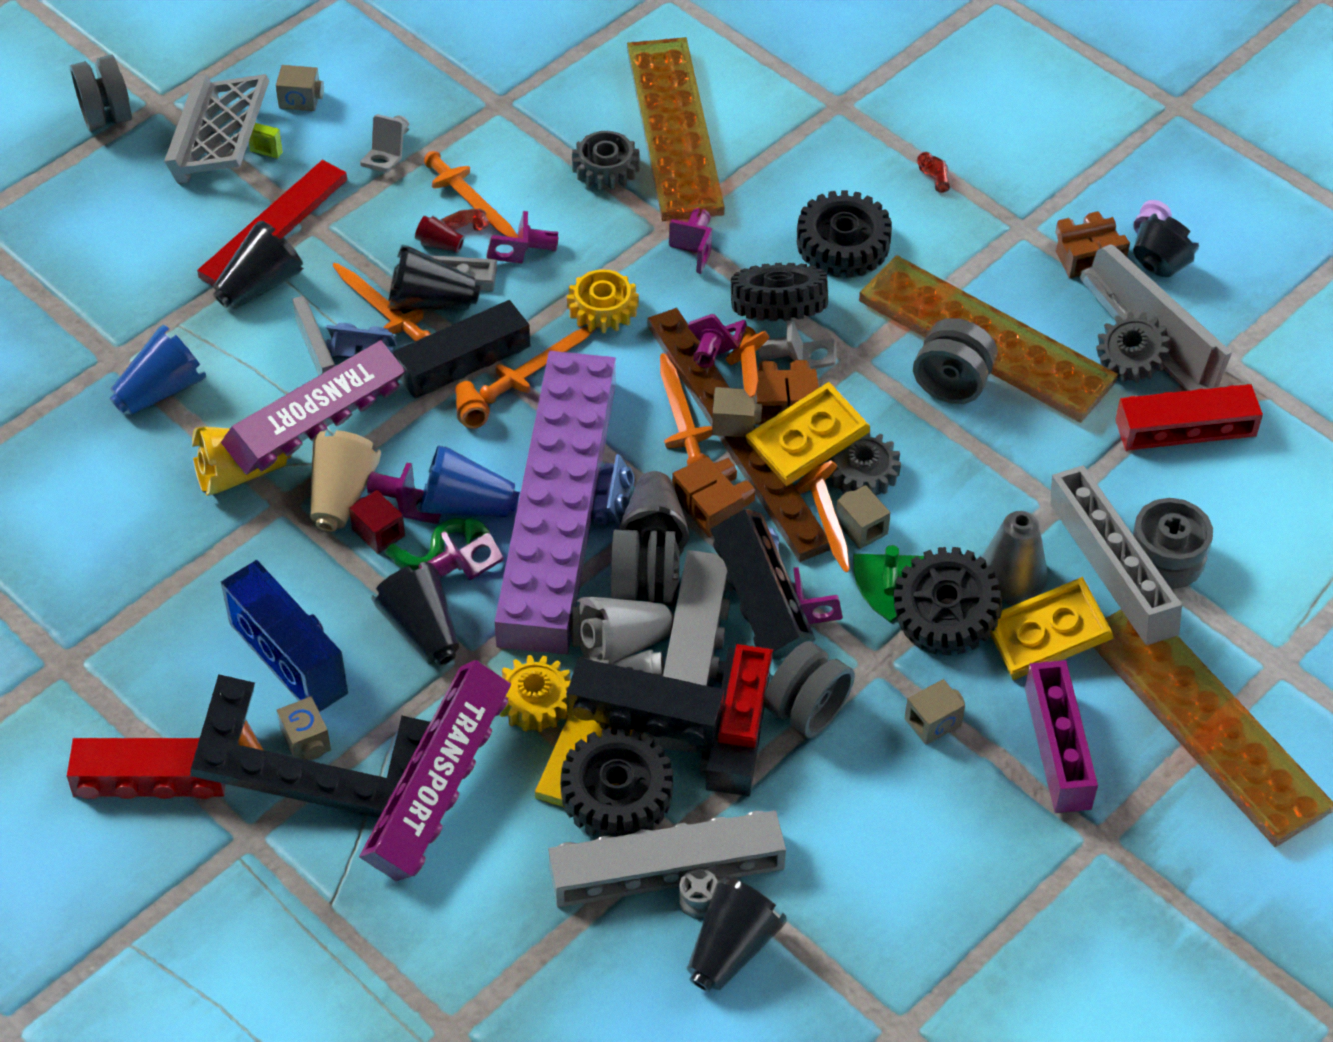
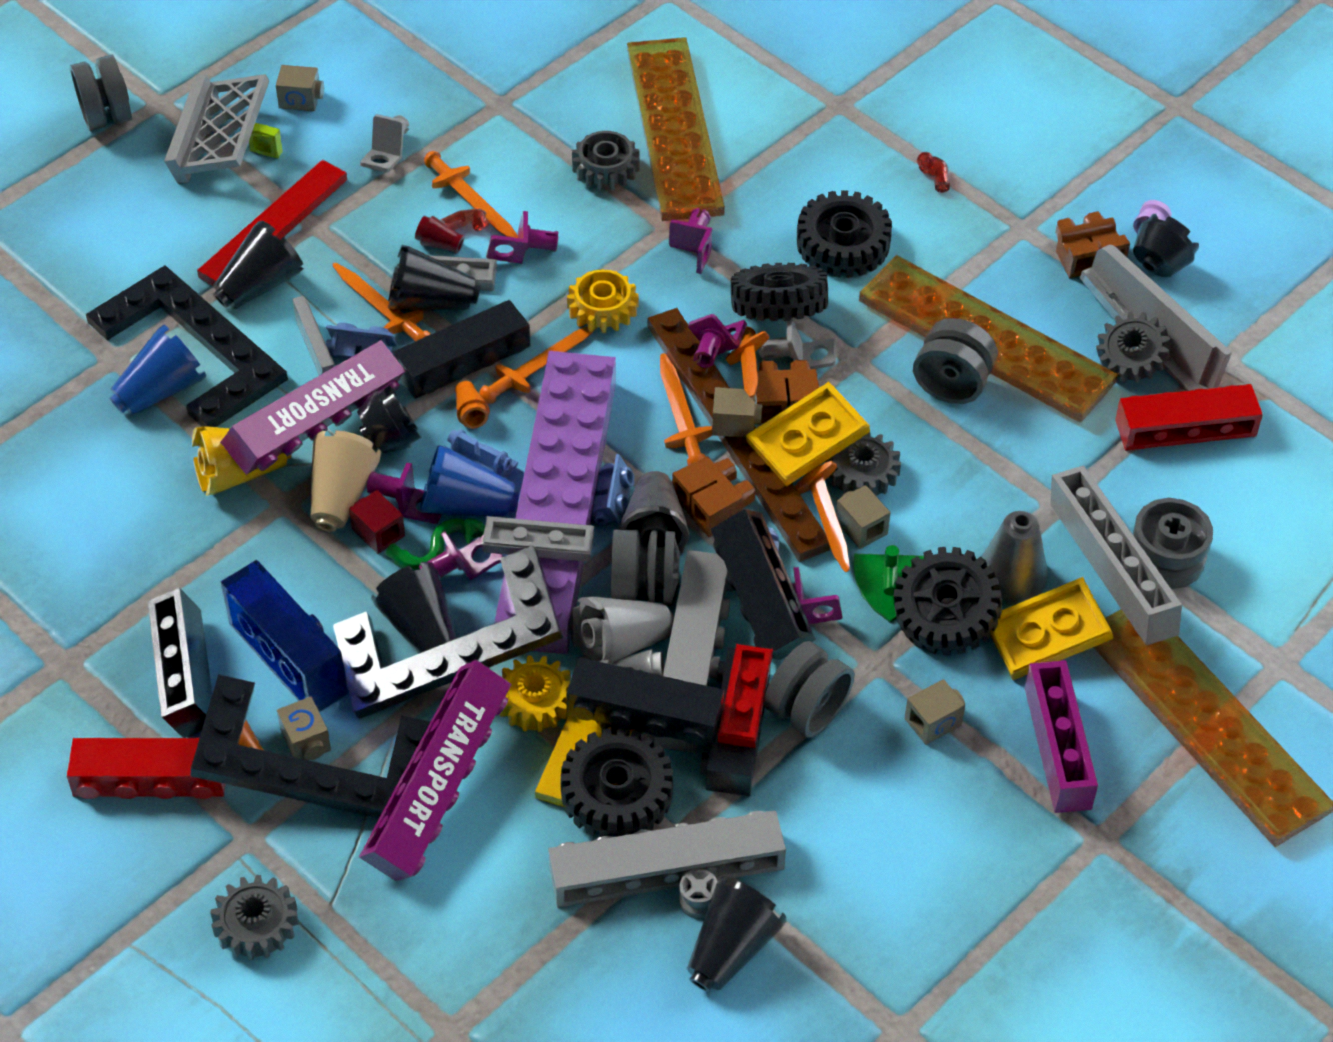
none -> black plate [86,265,288,427]
none -> black brick [148,587,212,738]
none -> dark grey gear [210,875,299,960]
none -> plate [333,545,563,719]
none -> black cone [357,385,422,454]
none -> medium blue hinge [447,429,518,478]
none -> light grey tile [482,516,594,562]

